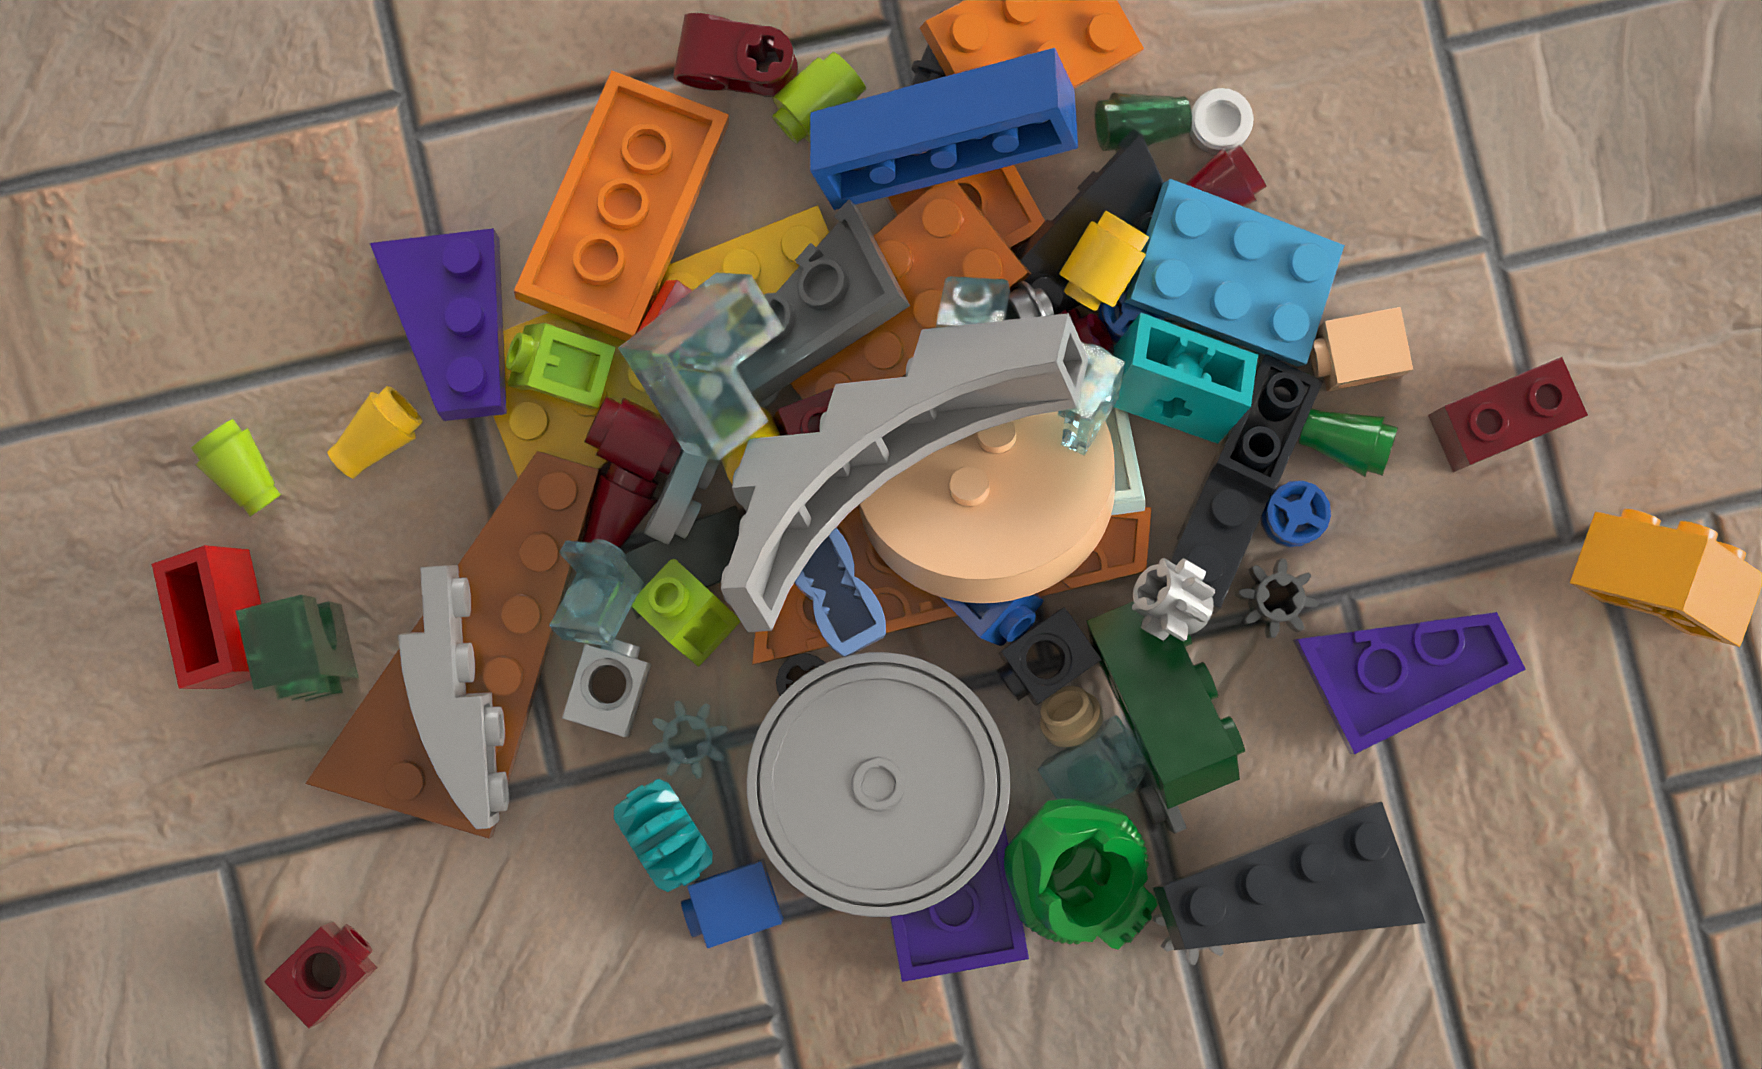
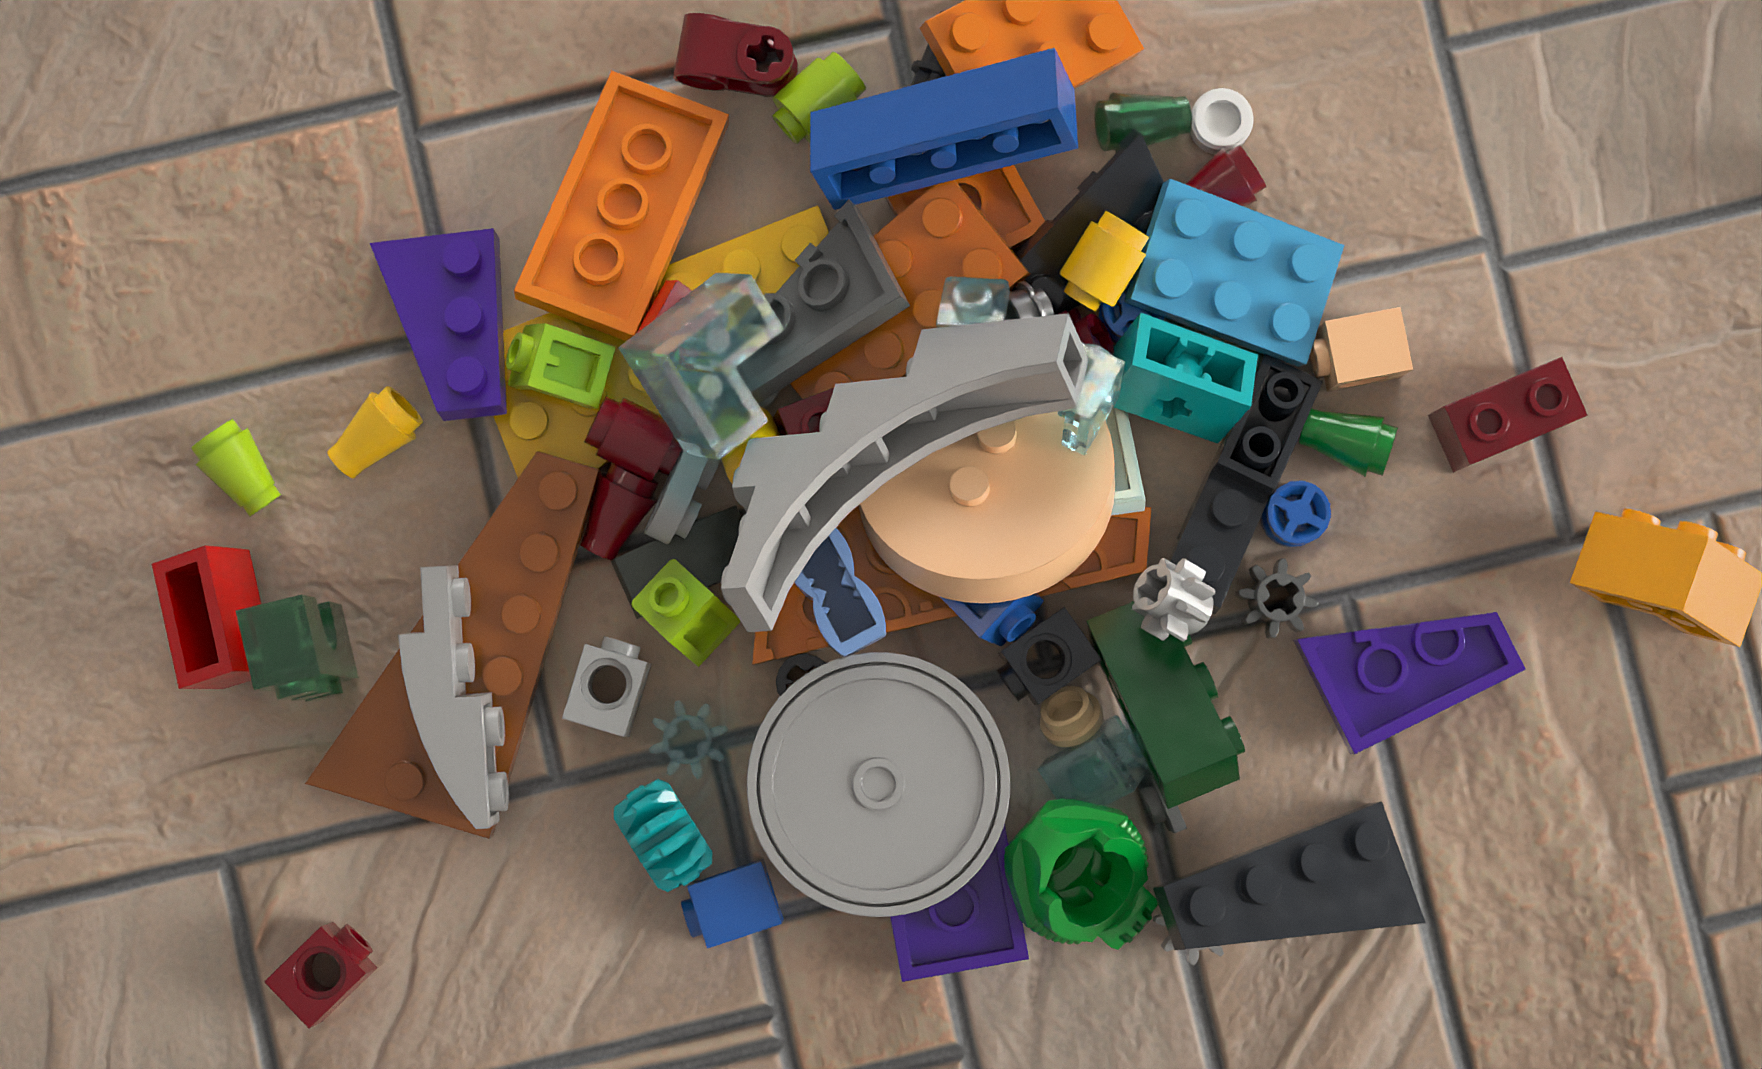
clear light blue bracket [549,539,644,646] -> none

